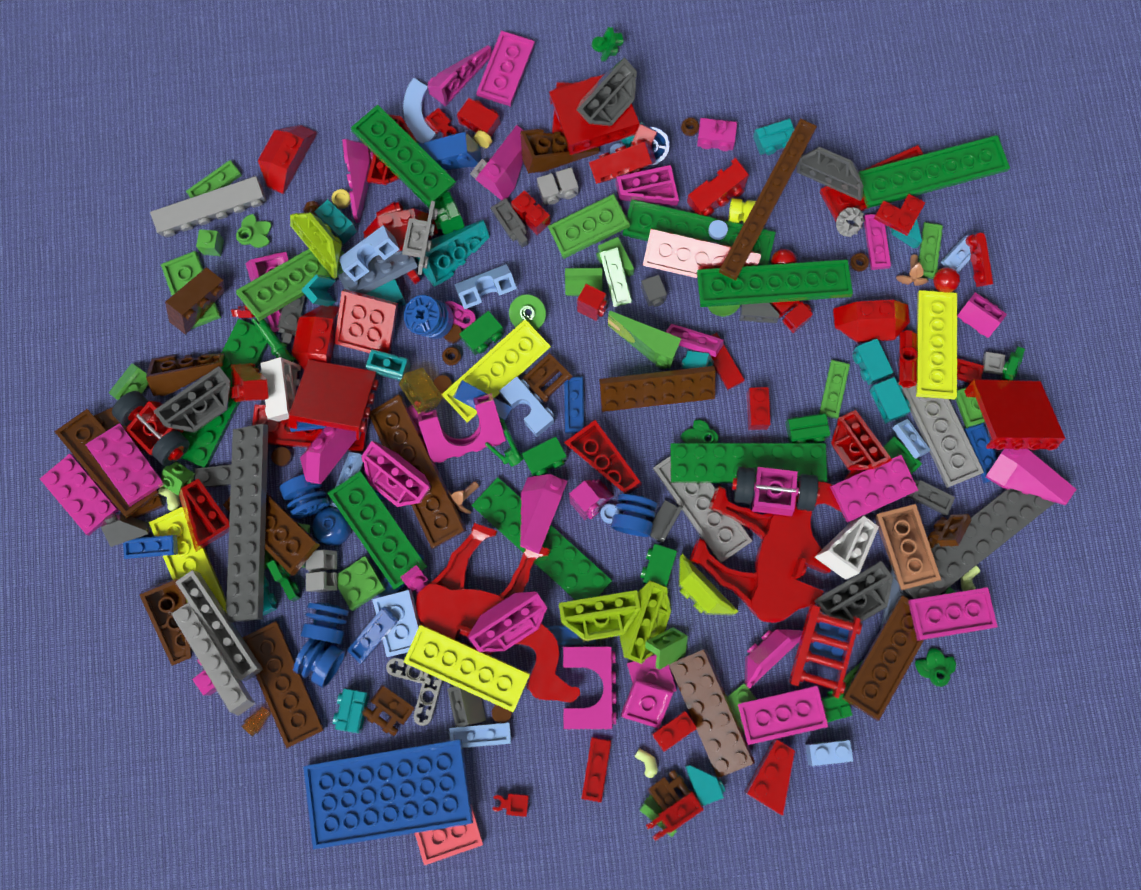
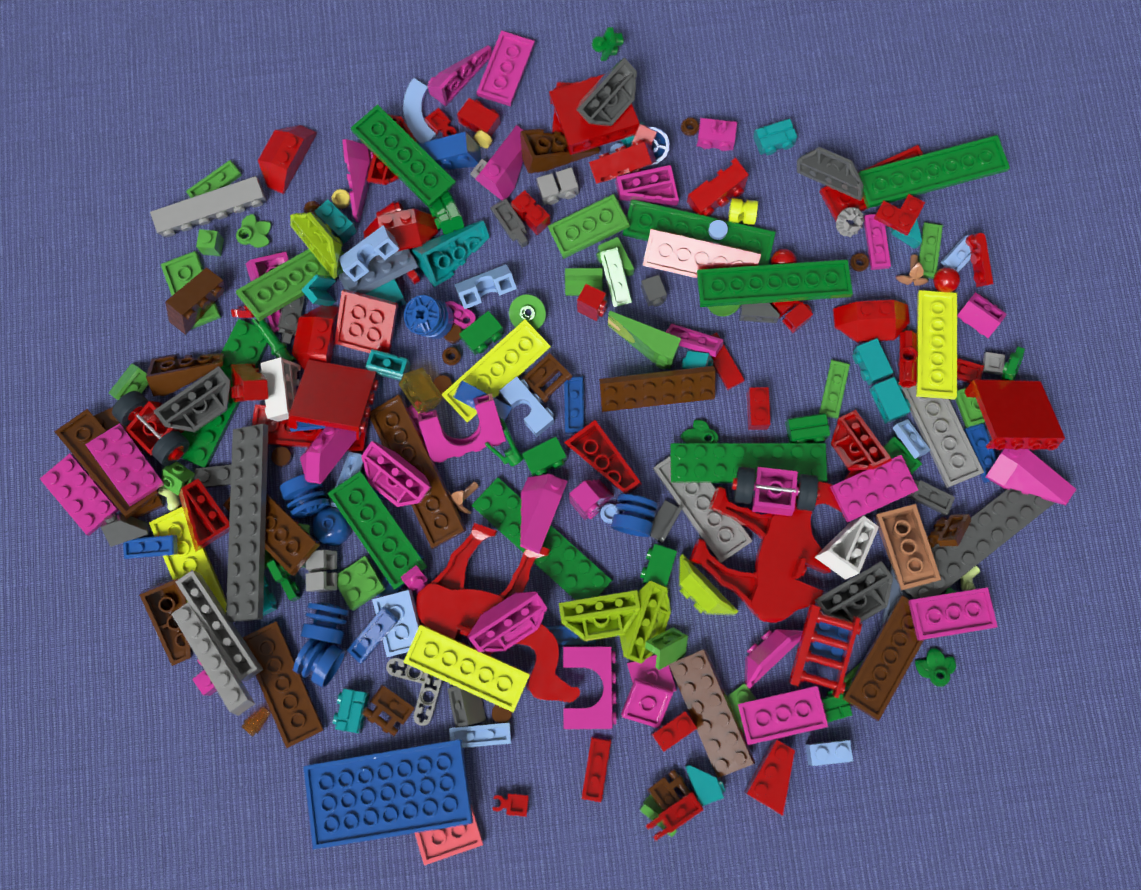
light grey bracket [402,201,438,275] -> none
yellowish green arm [635,748,658,778] -> none
reddish brown plate [719,118,817,281] -> none

